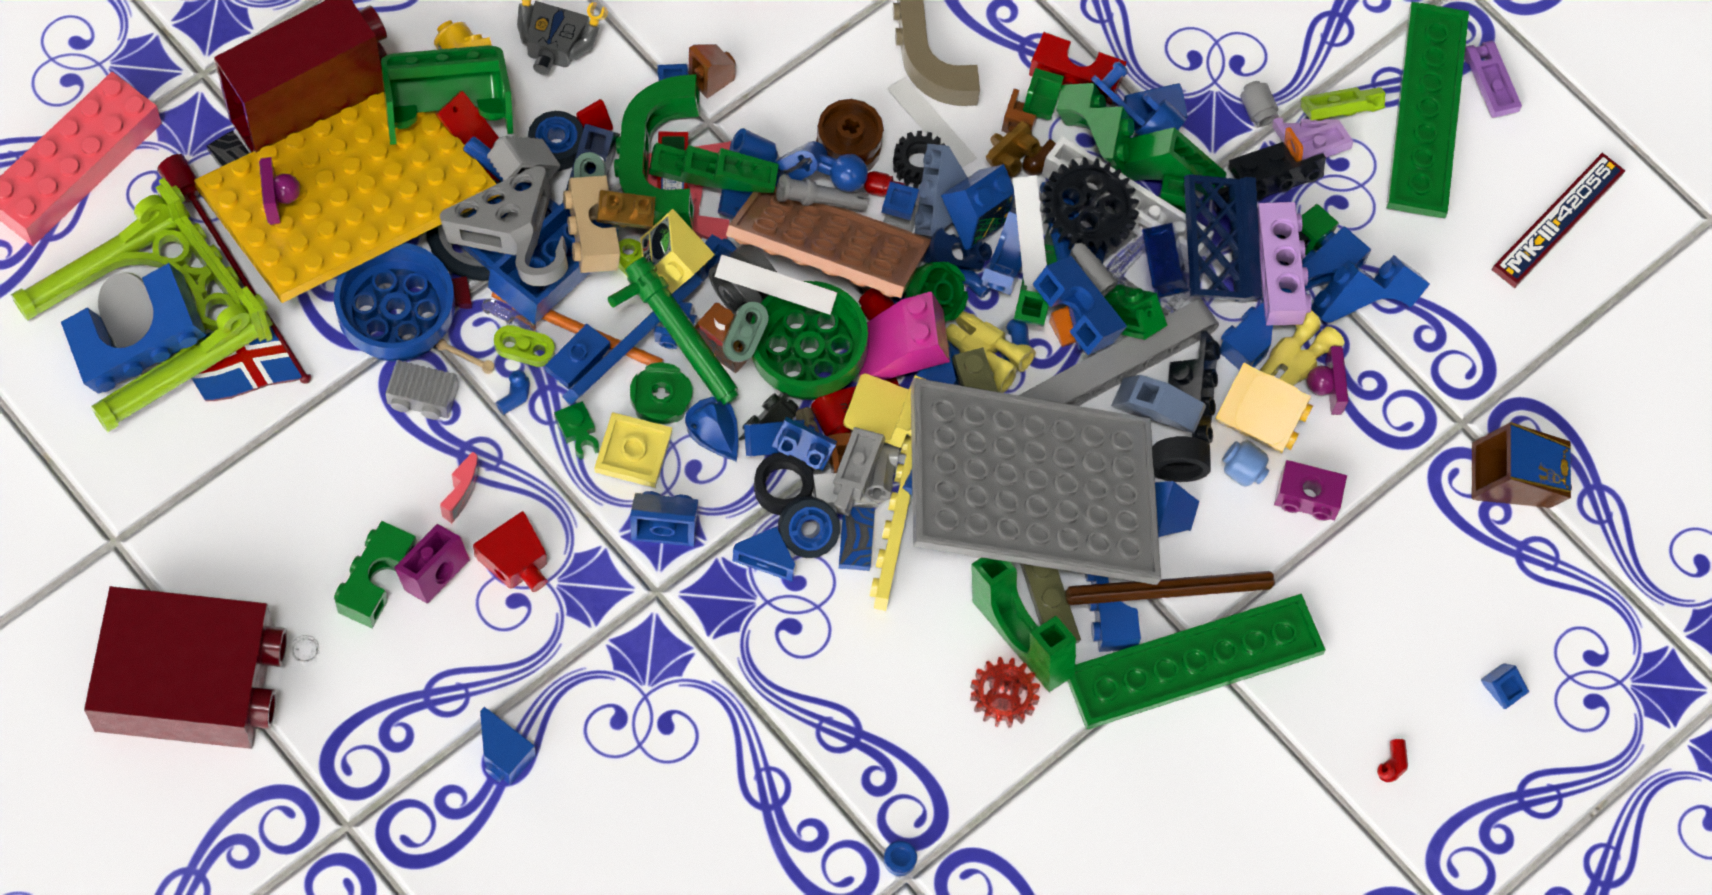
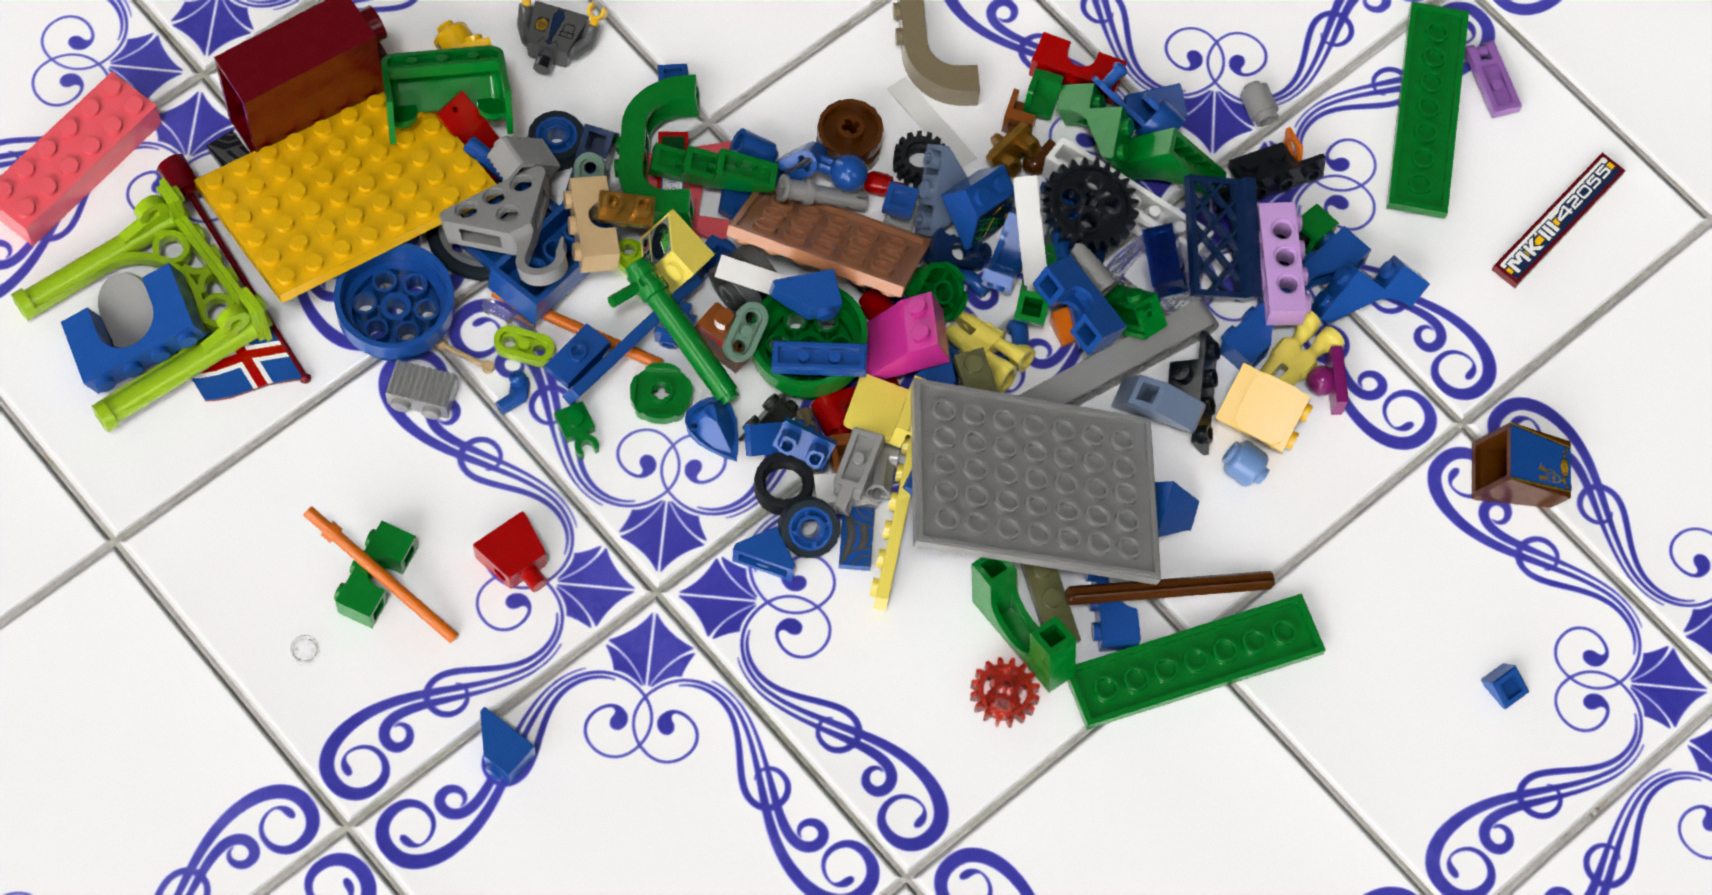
dark red brick [84,586,287,749] -> none
magenta tile [259,157,301,225] -> none
magenta brick [394,524,470,604] -> none
coral slope [440,452,479,524] -> none
dark red tile [451,276,472,309] -> none
red slope [576,99,613,131] -> none
light yellow plate [594,412,672,488] -> none
blue slope [630,491,698,547] -> none
dark orange slope [688,44,736,99] -> none
blue tile [883,841,917,876] -> none
black tyre [1152,436,1211,482] -> none
green panel [1159,174,1186,214] -> none
lavender wing [1272,118,1353,160] -> none
magenta brick [1274,460,1347,521] -> none
lime hinge [1301,87,1386,121] -> none
red arm [1377,739,1408,782] -> none
none -> orange bar [303,506,459,643]
none -> blue slope [769,269,843,321]
none -> blue tile [771,341,868,377]

